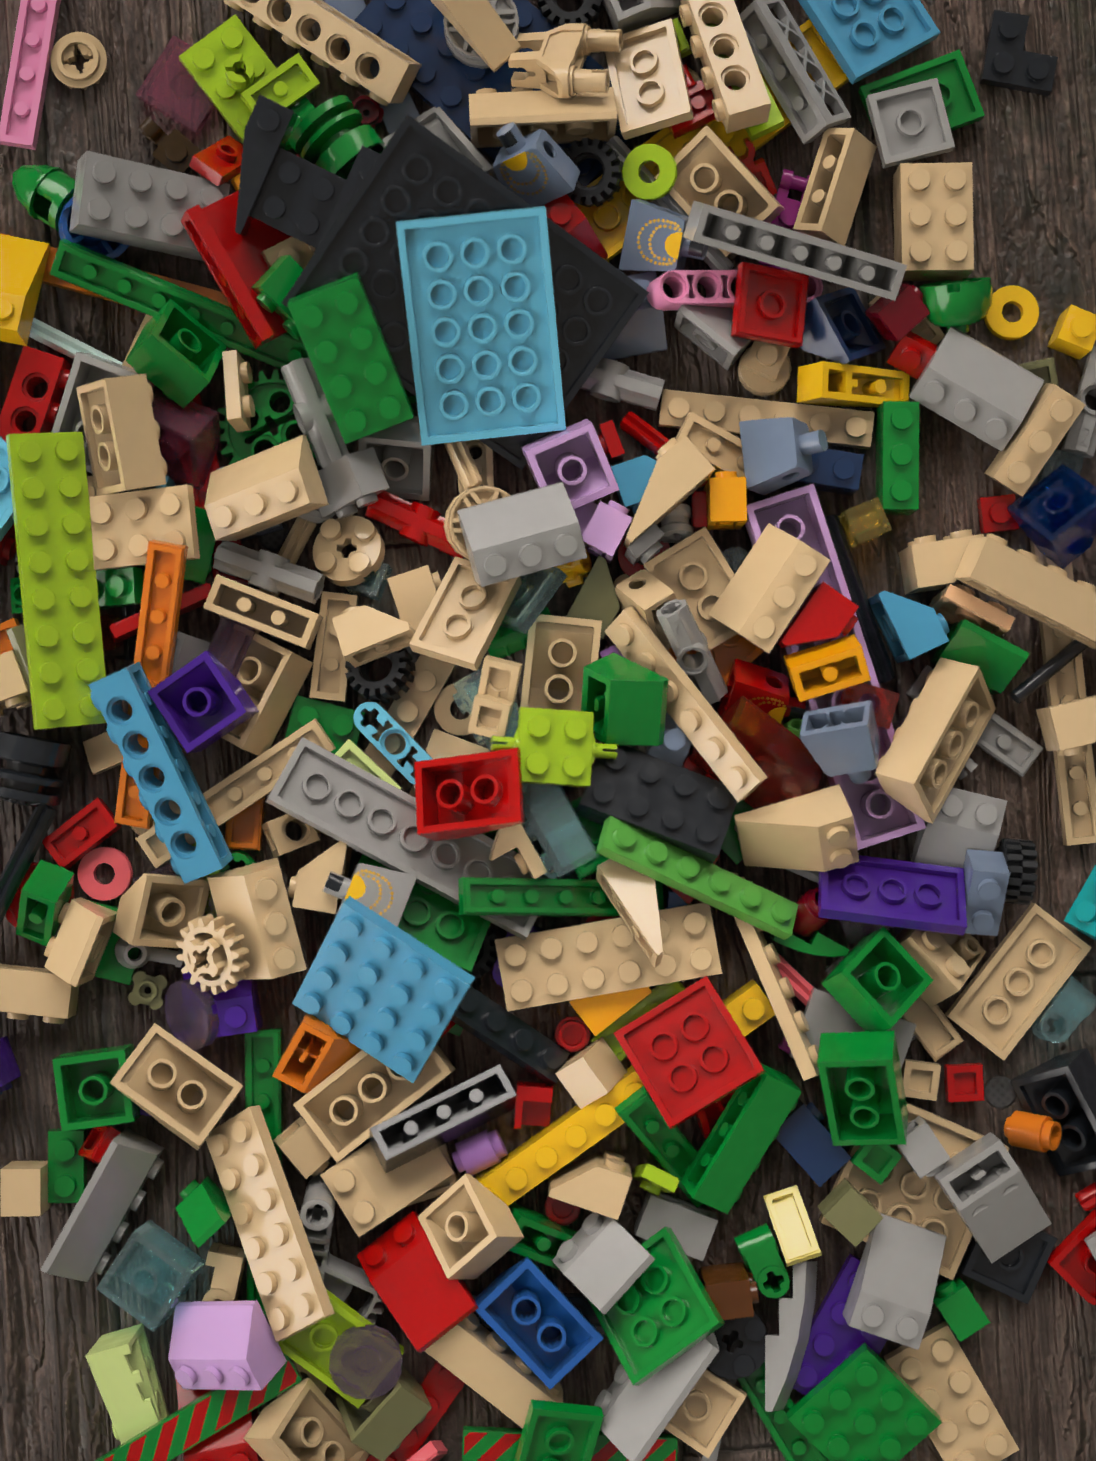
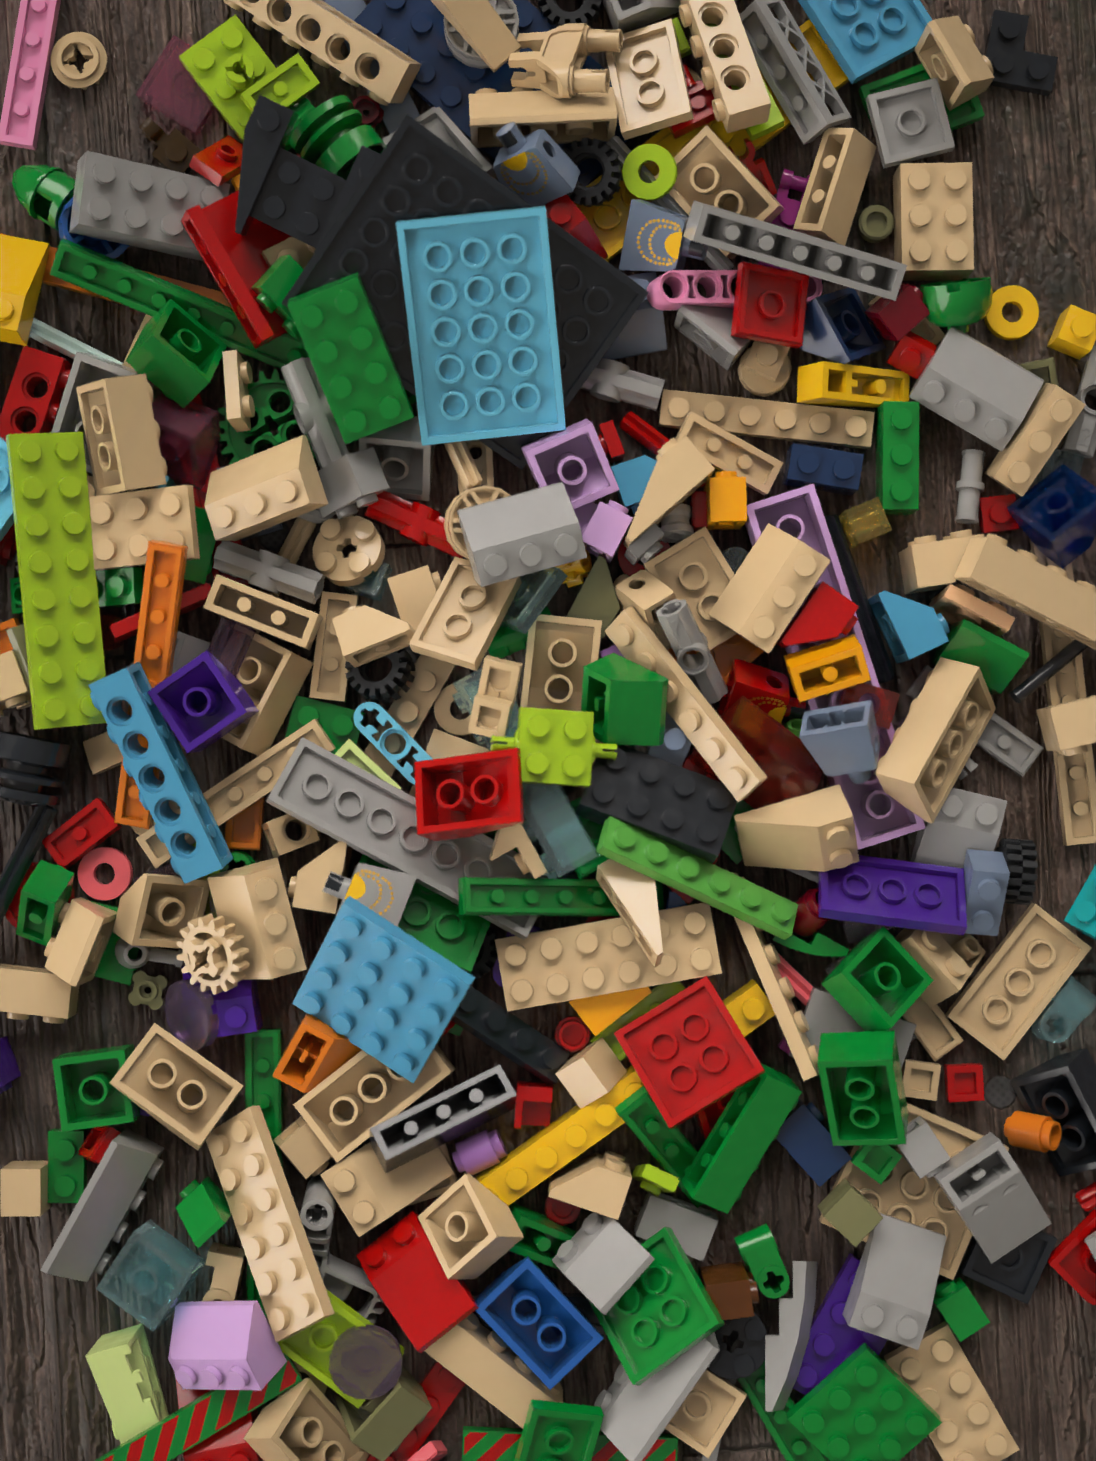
sand blue torso [739,417,828,495] -> none
light yellow tile [763,1185,822,1267] -> none
none -> olive tile [857,205,894,243]
none -> tan slope [914,15,995,111]
none -> light grey pin [955,449,986,524]

